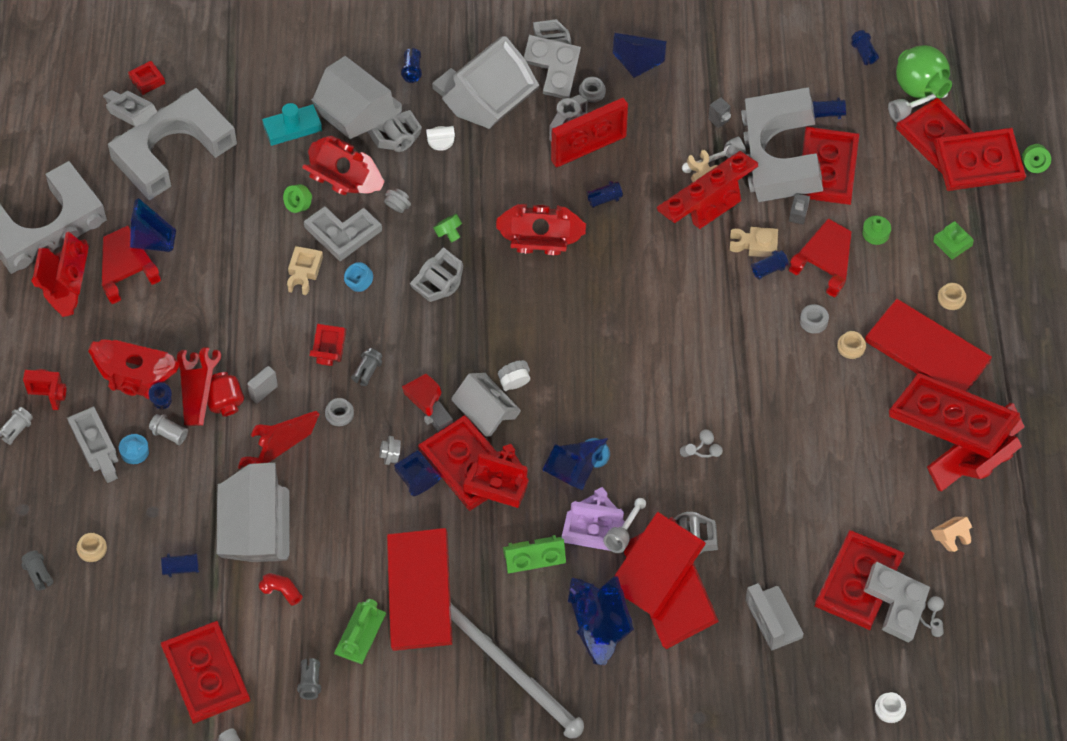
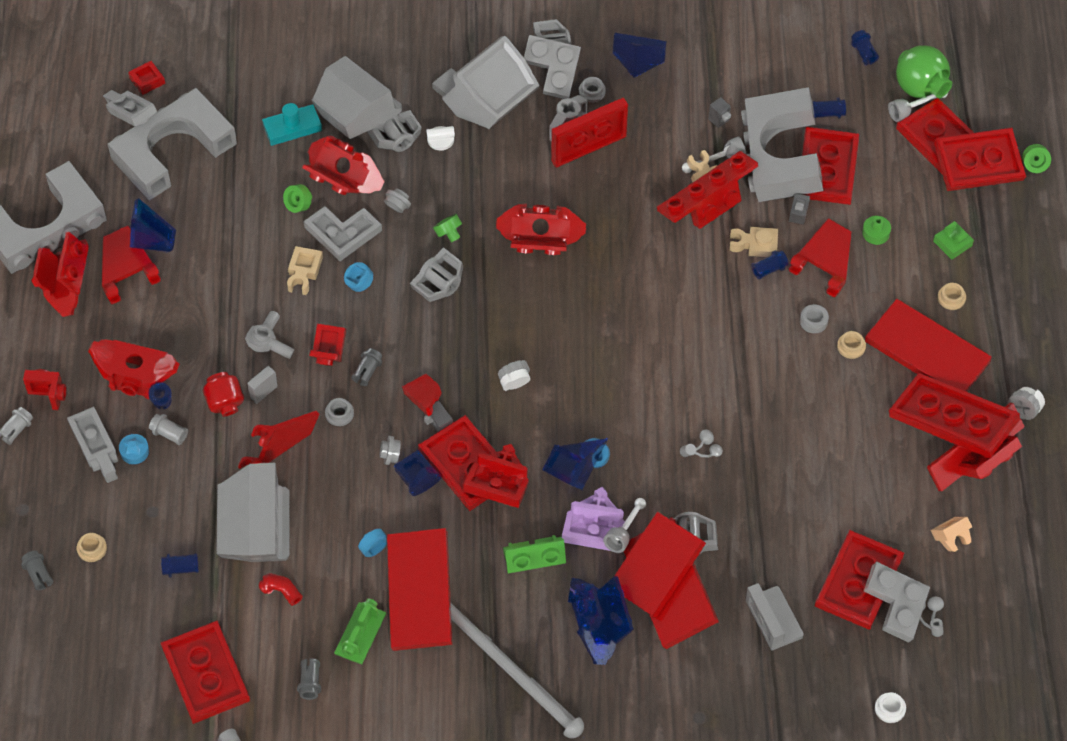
red flag [177,347,221,426] -> none
clear blue pin [401,48,422,83] -> none
light grey panel [452,373,521,436] -> none
clear blue pin [586,181,623,208] -> none
none -> light grey piece [245,311,295,359]
none -> dark azure tile [358,529,387,557]
none -> light grey piece [1008,387,1045,420]

